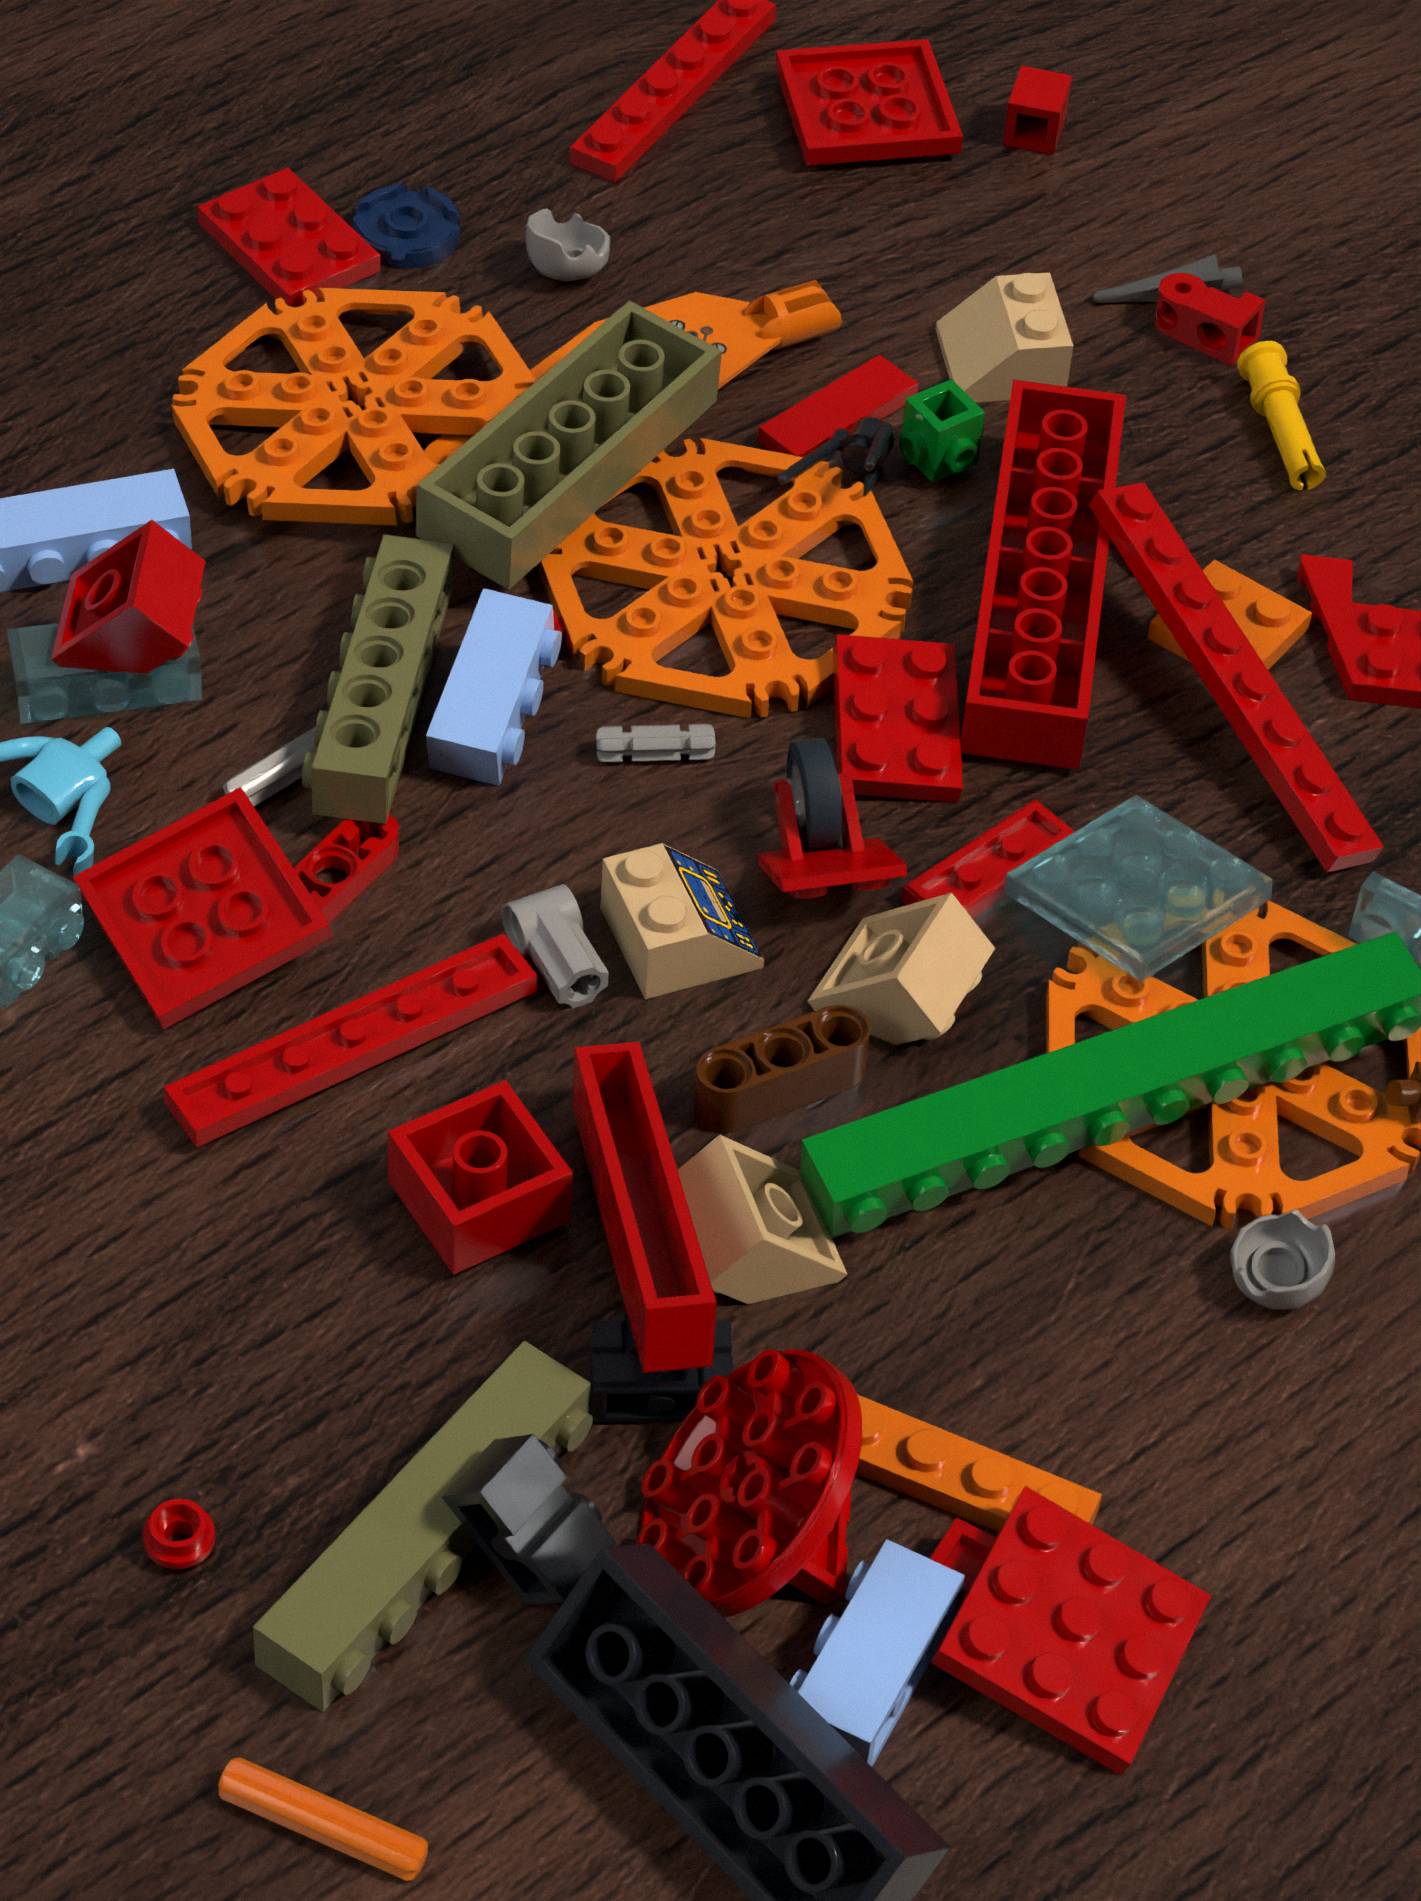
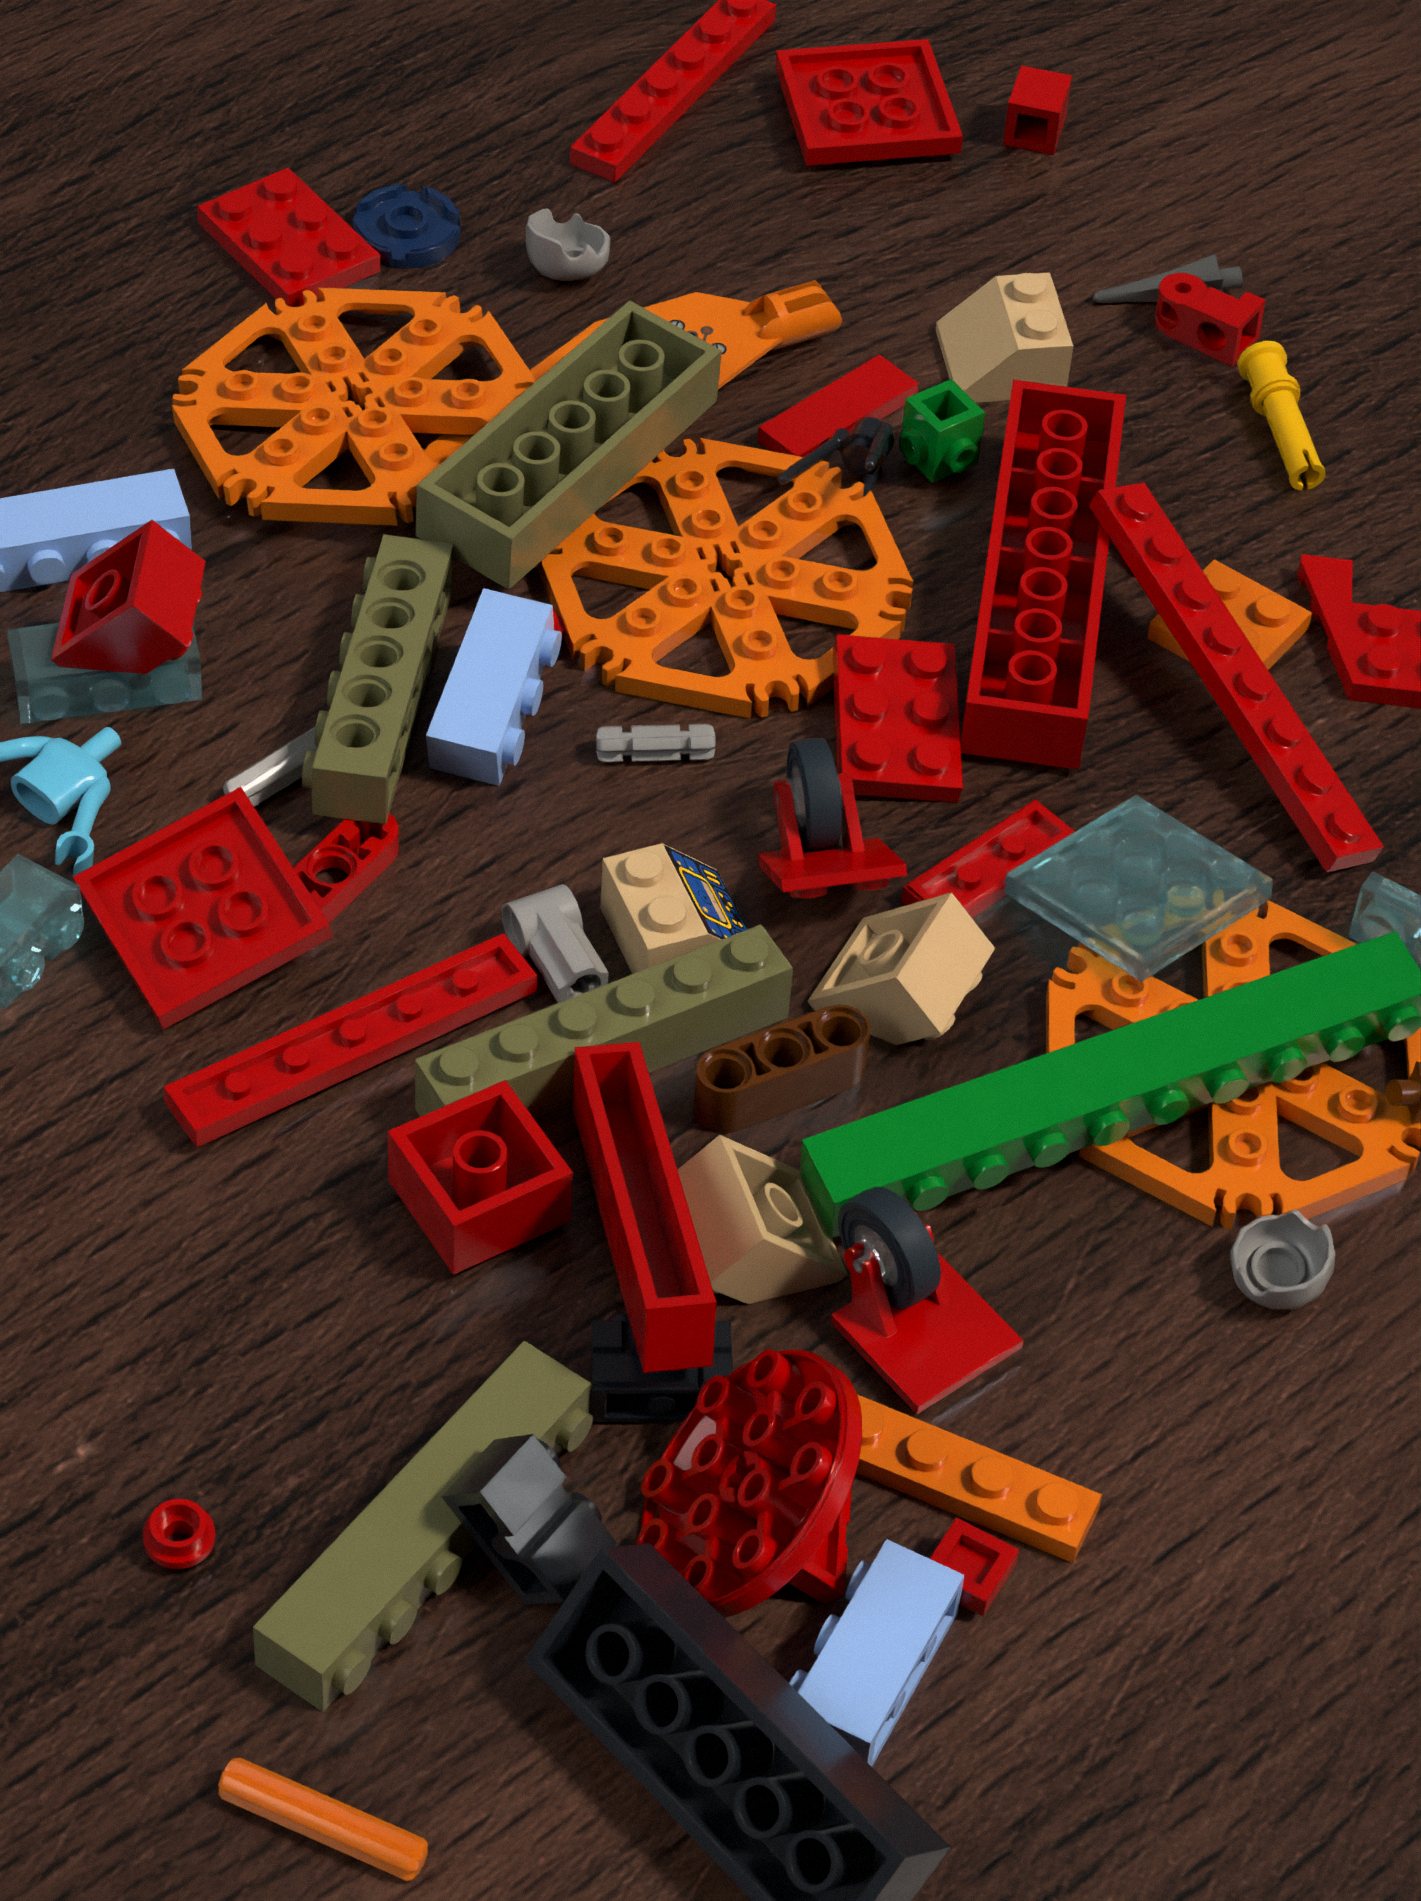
red plate [930,1486,1211,1776] -> none
none -> olive brick [415,924,793,1119]
none -> red plate [830,1187,1023,1414]

